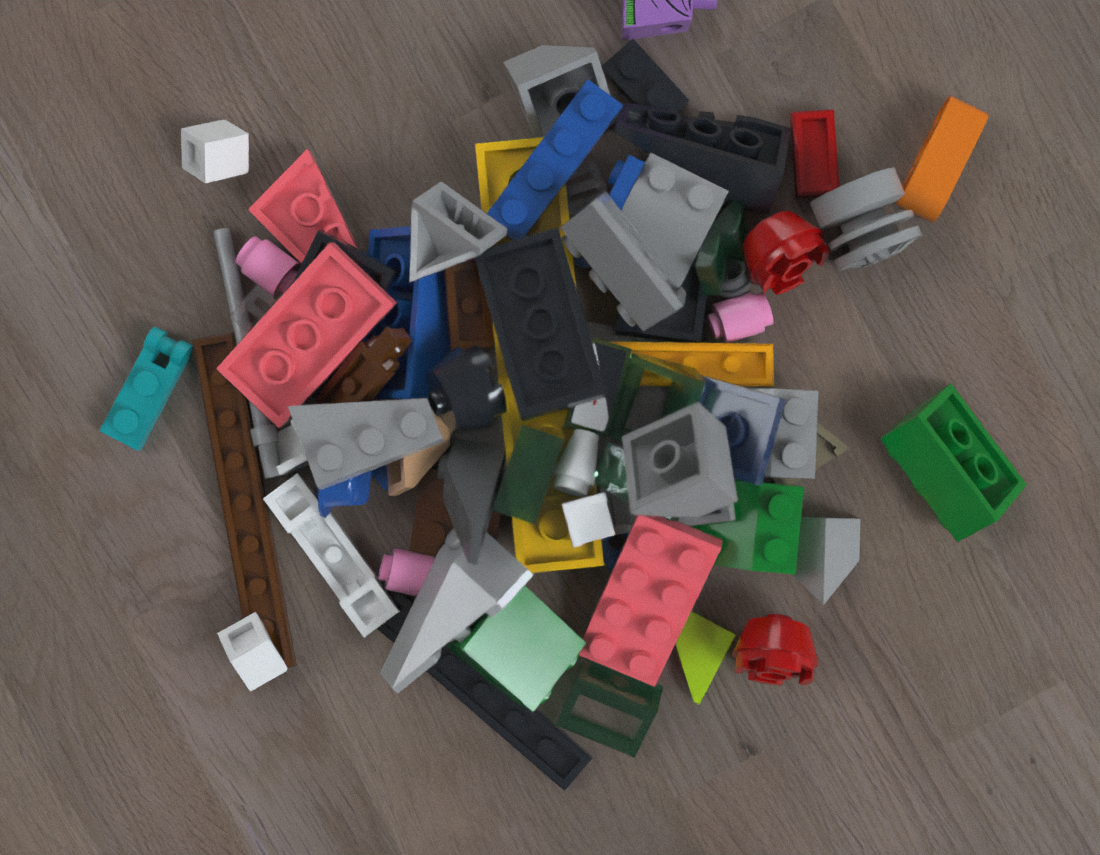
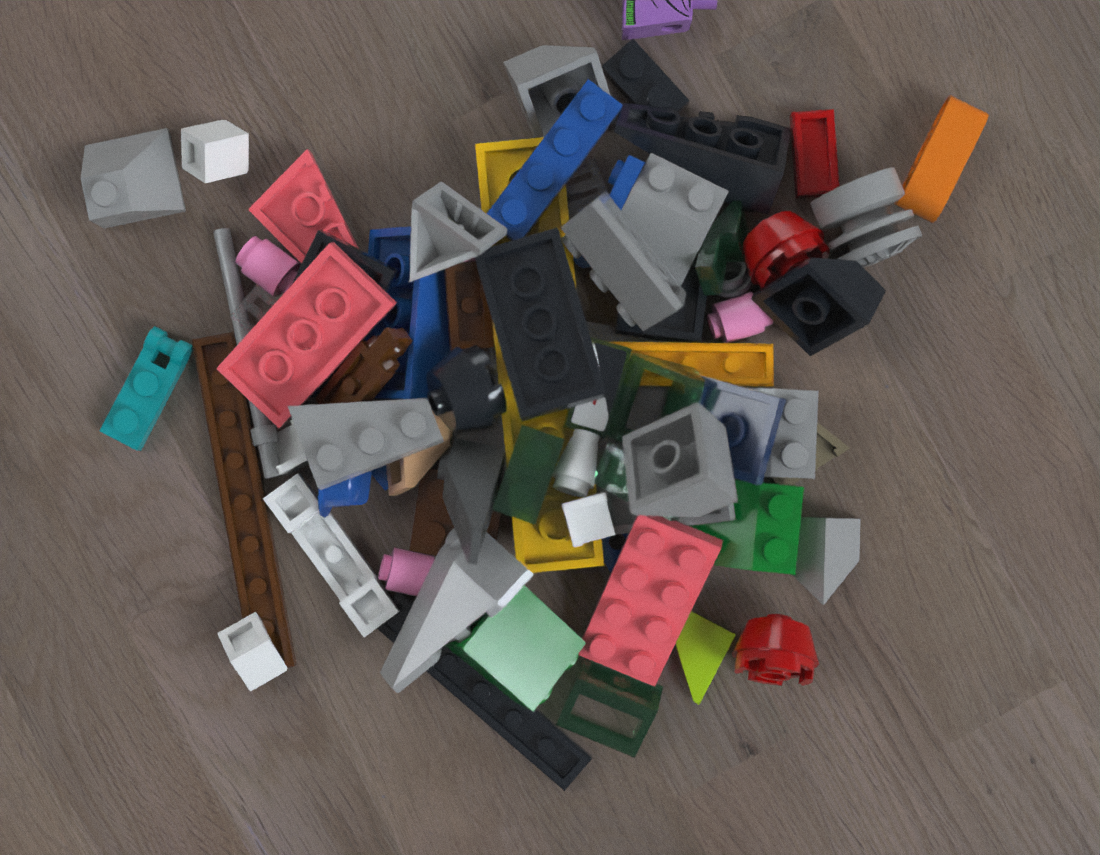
green slope [880,383,1027,542] -> none
none -> light grey slope [81,128,186,228]
none -> black slope [751,258,886,356]

